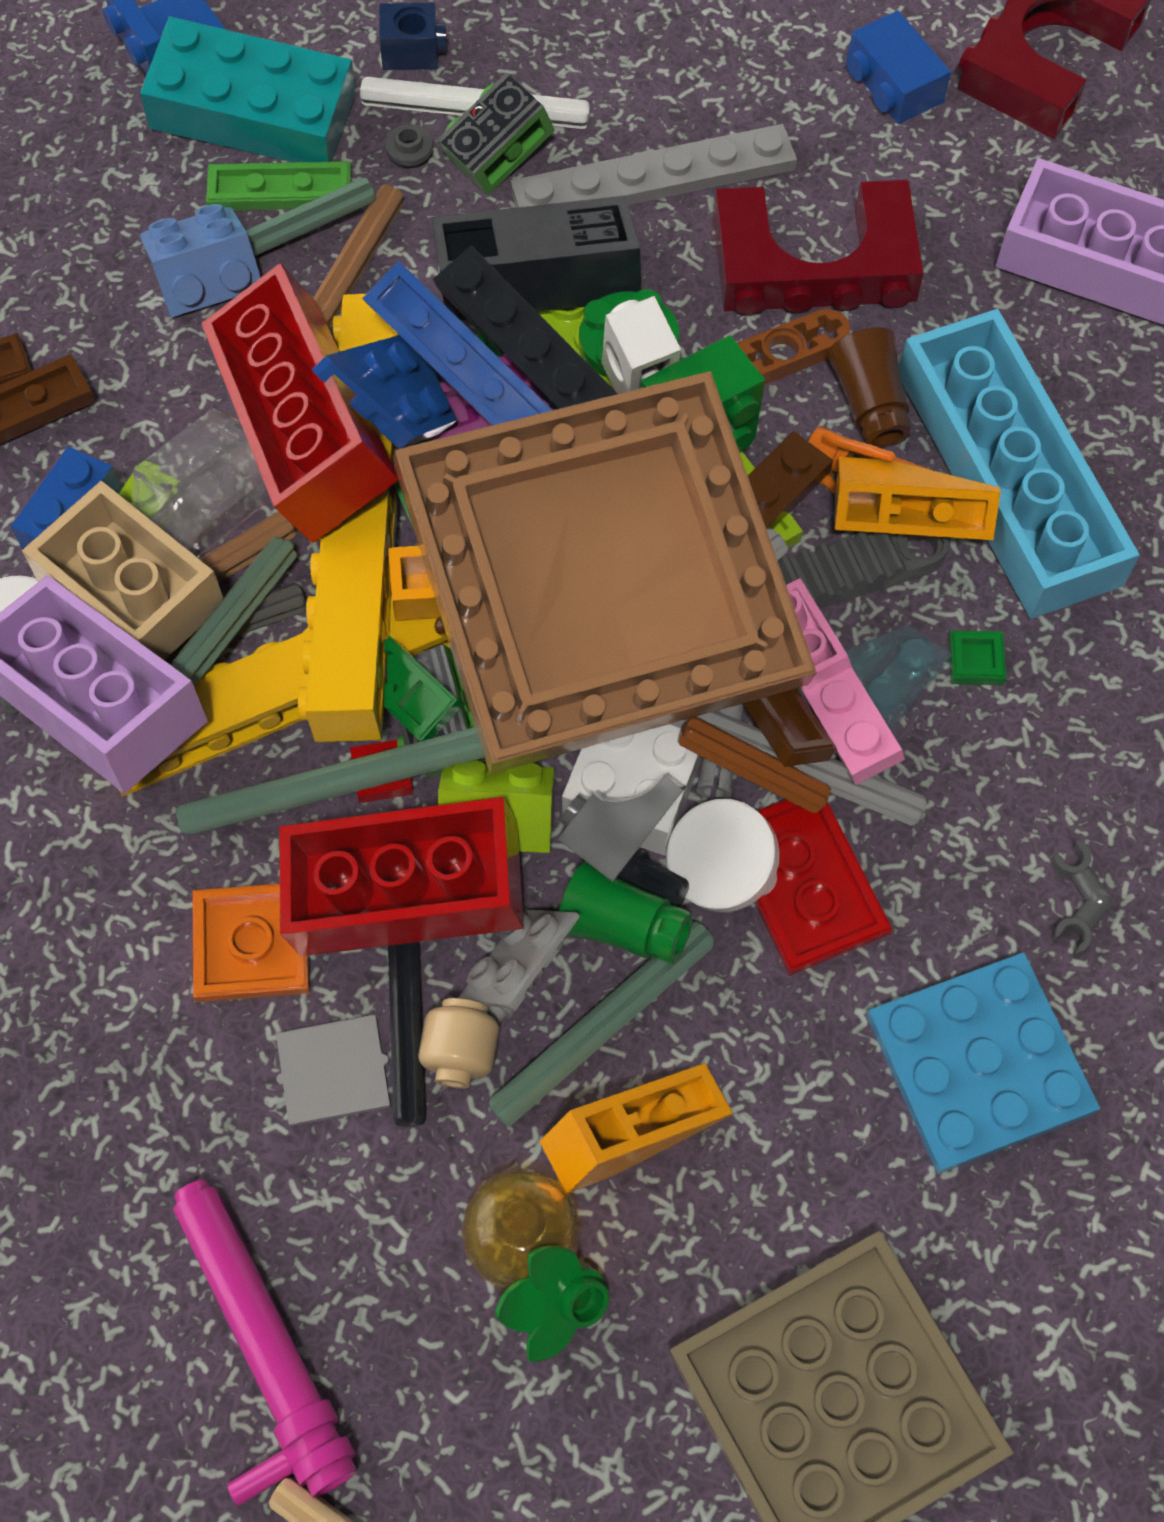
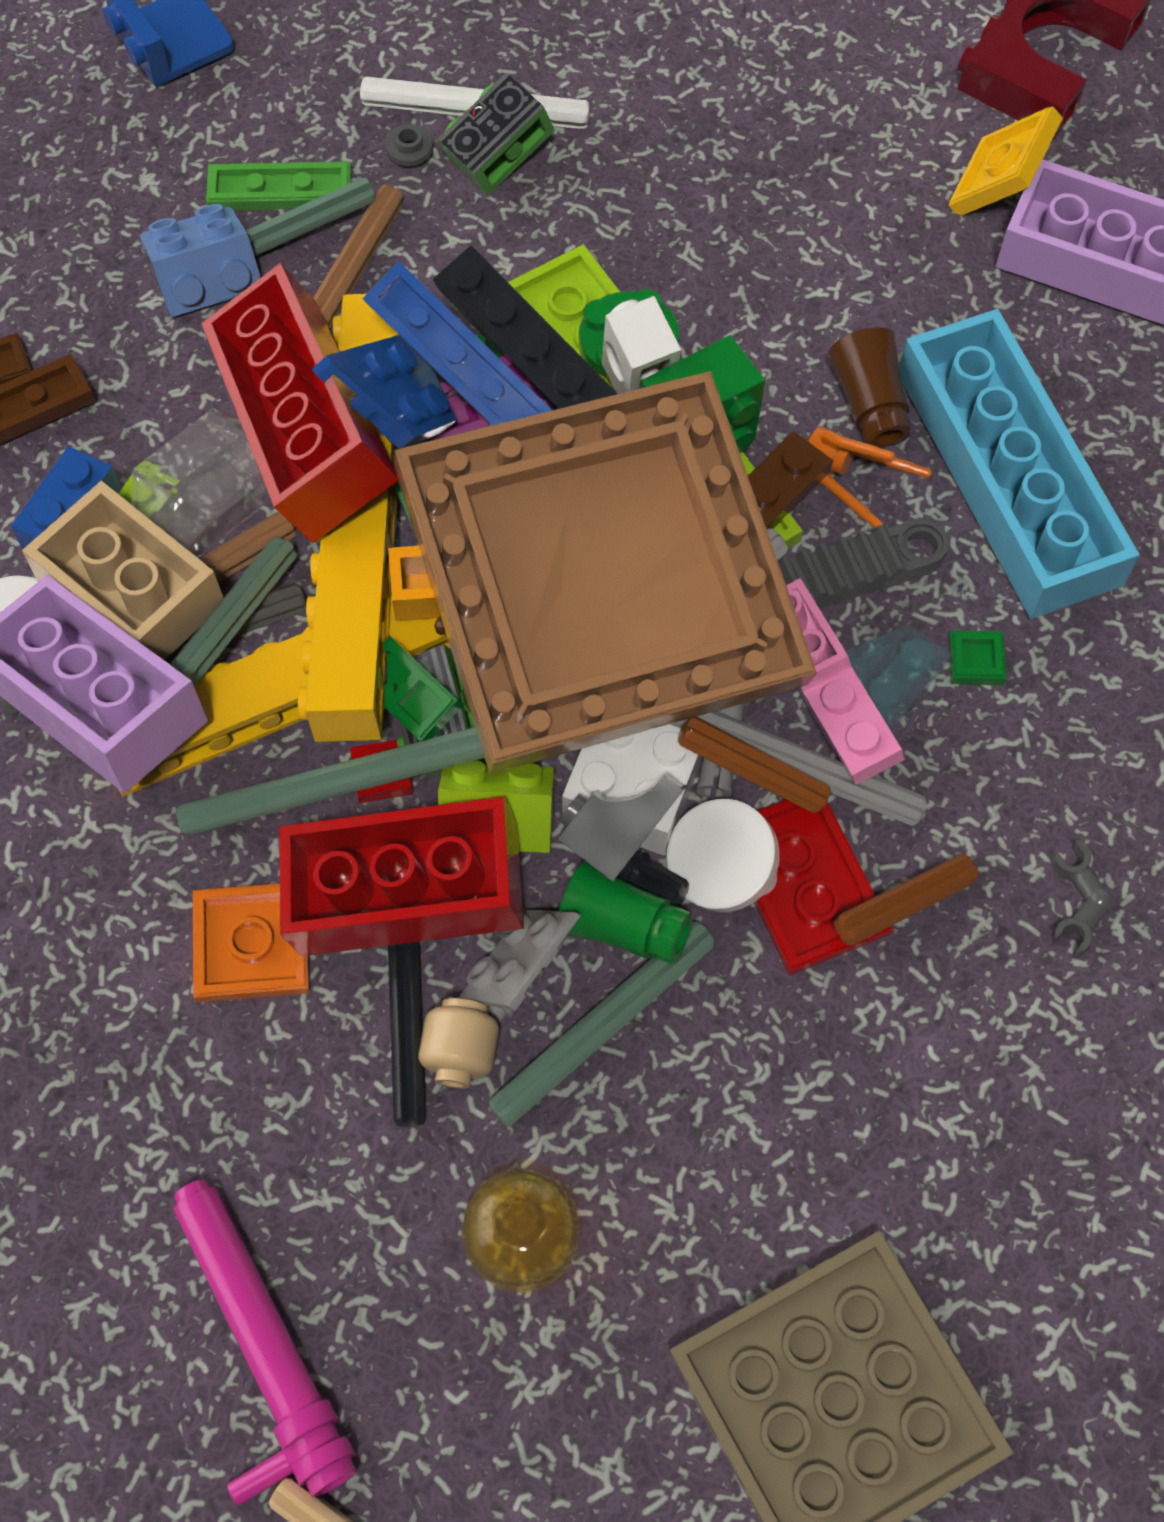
teal brick [140,16,355,162] -> none
light grey piece [276,1015,391,1127] -> none
dark blue brick [379,3,447,70] -> none
black piece [431,196,641,321] -> none
green plate [495,1245,609,1362] -> none
light grey plate [510,124,797,208] -> none
light orange slope [539,1063,733,1194] -> none
dark red arch [713,179,924,315] -> none
dark orange beam [737,309,850,385] -> none
reddish brown tile [743,689,836,767] -> none
light orange slope [834,457,1001,540] -> none
blue brick [846,10,951,125] -> none
dark azure plate [866,952,1100,1175] -> none
none -> dark orange axle [834,854,979,946]
none -> yellow tile [948,106,1063,216]

